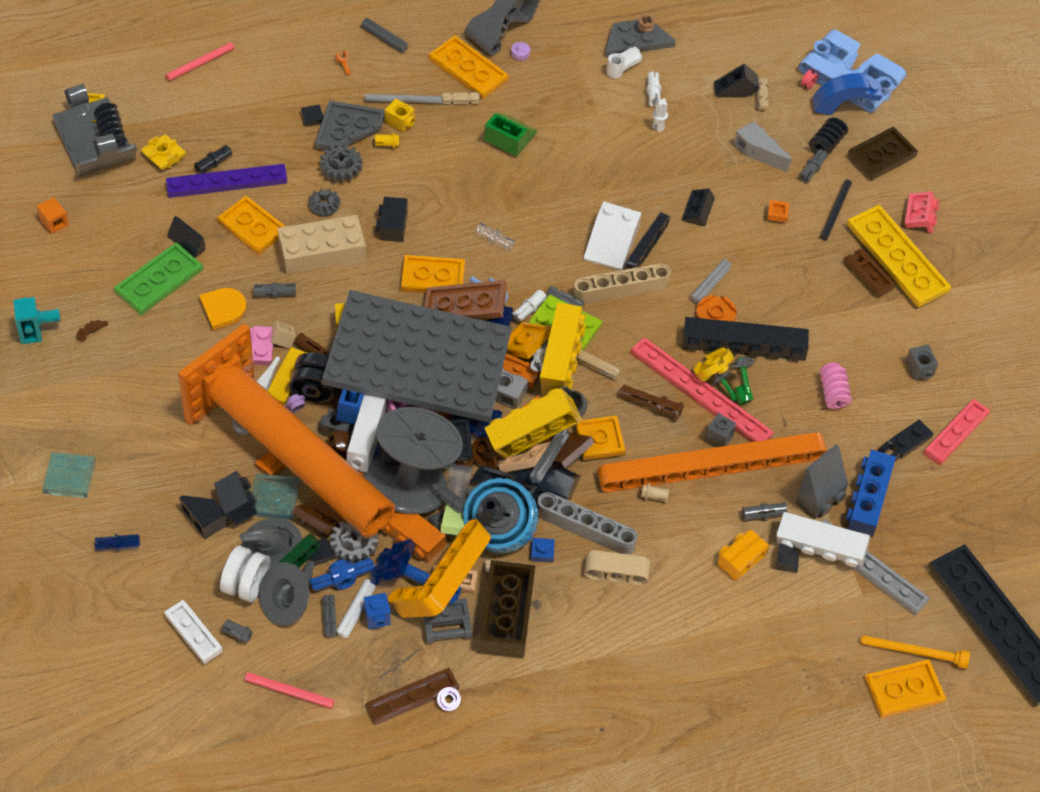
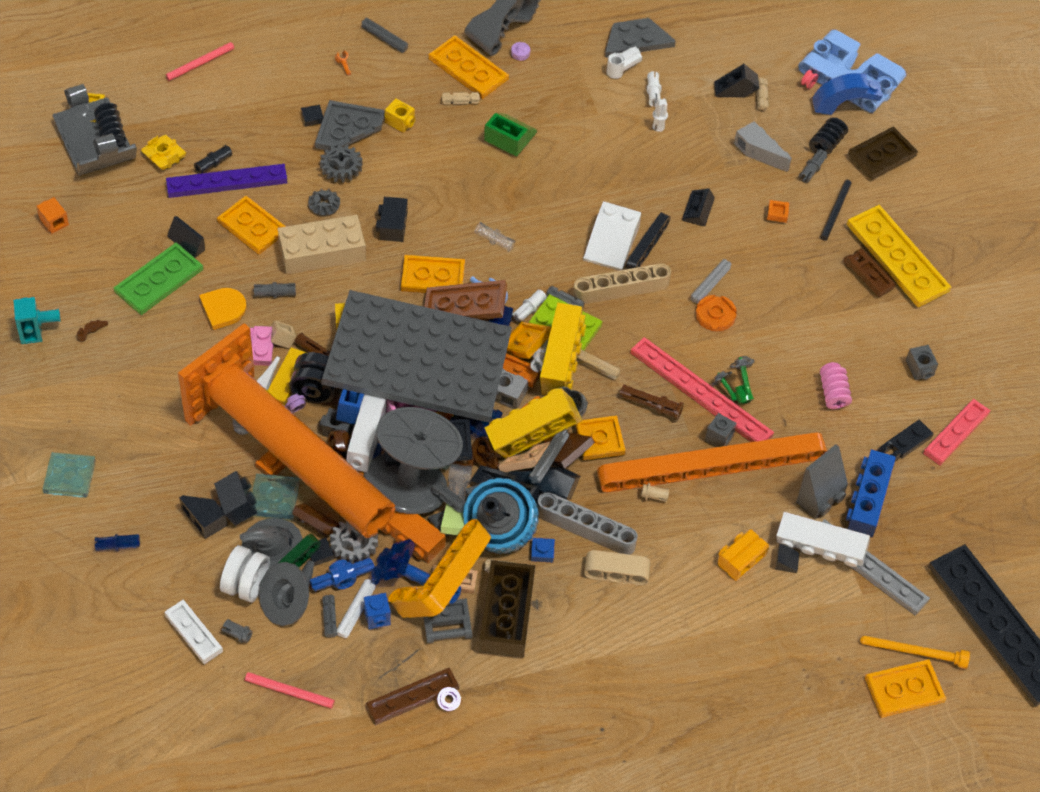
light grey bar [365,94,442,104] -> none
yellow pin [375,133,399,148] -> none
medium nougat bush [638,14,655,32] -> none
black brick [682,317,809,361] -> none
yellow plate [693,347,734,382] -> none
dark grey pin [742,502,788,521] -> none
coral bracket [905,191,939,233] -> none

